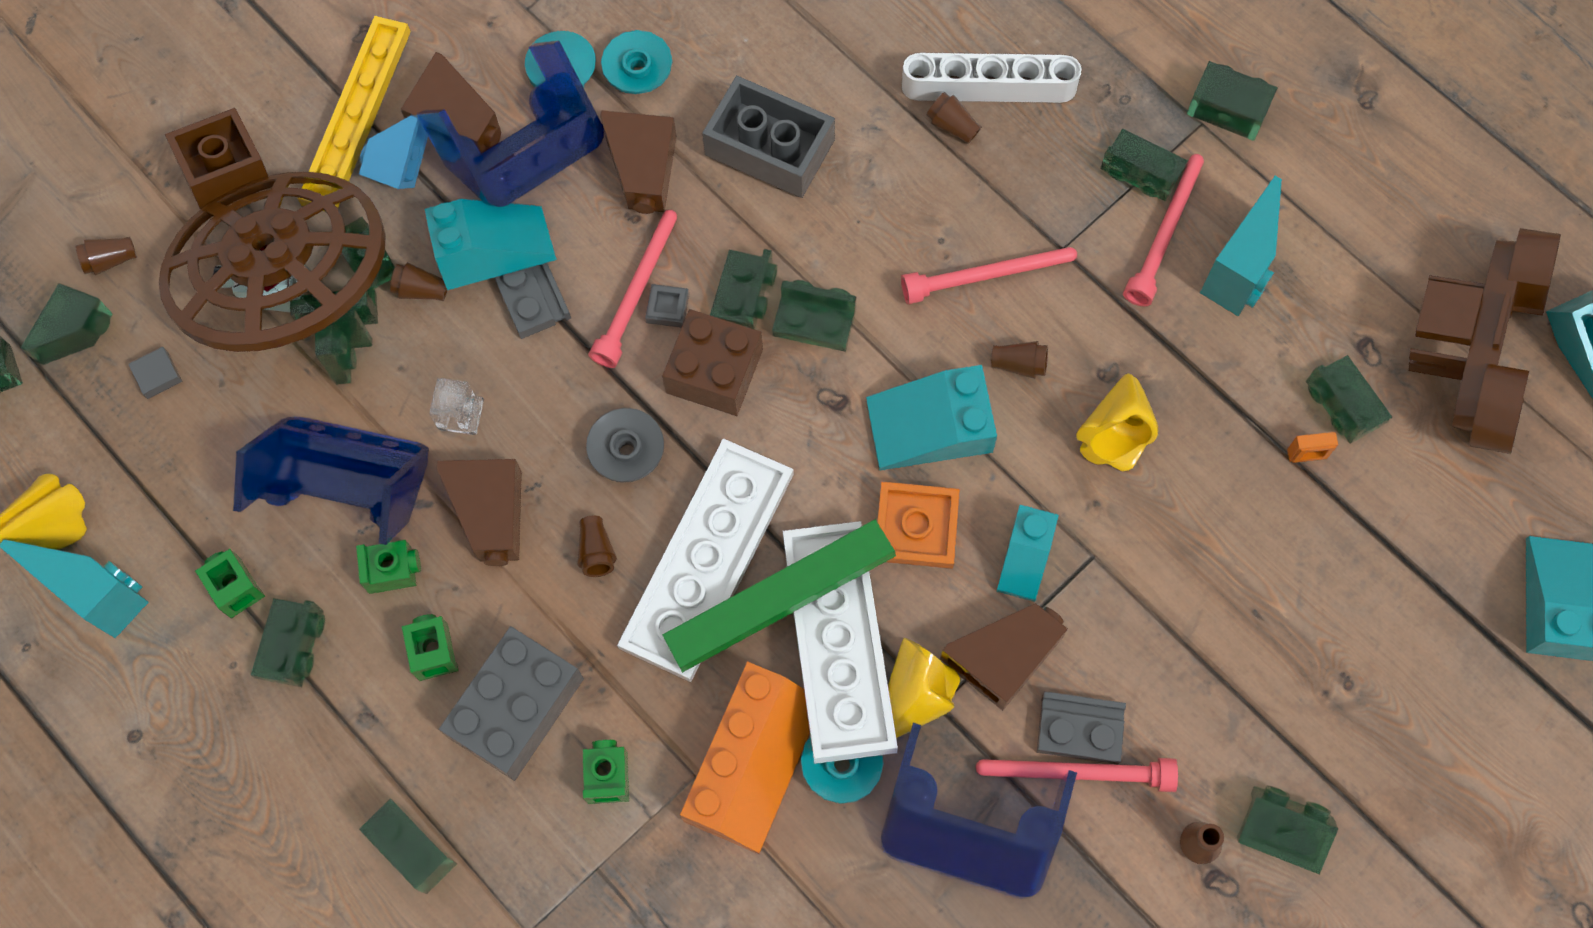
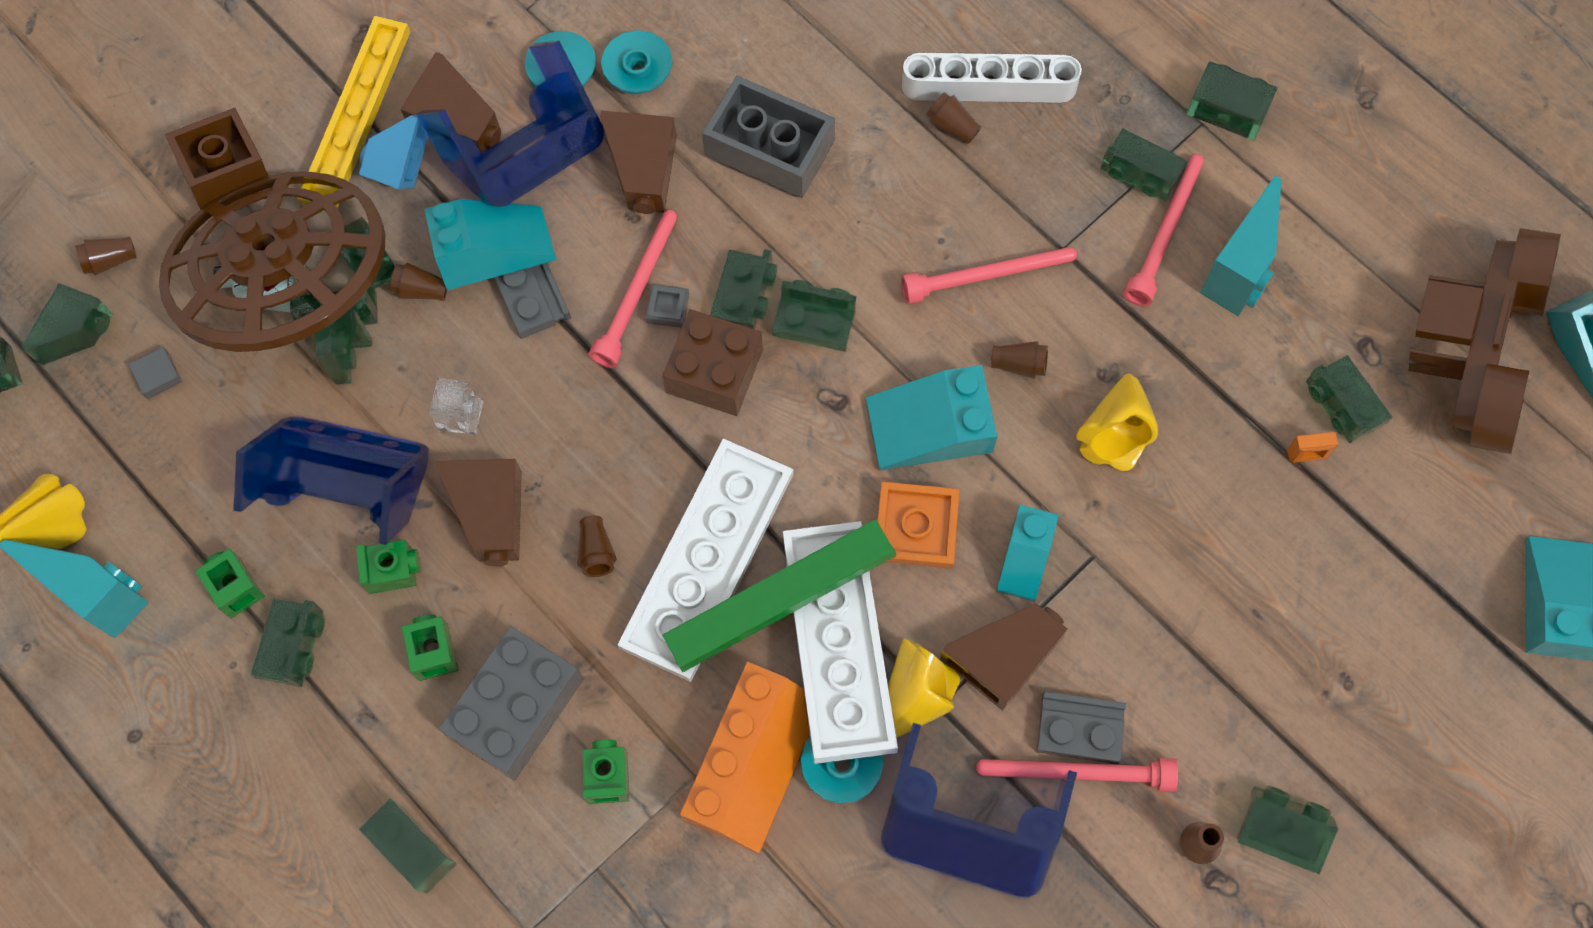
dark grey dish [586,408,664,482] -> none

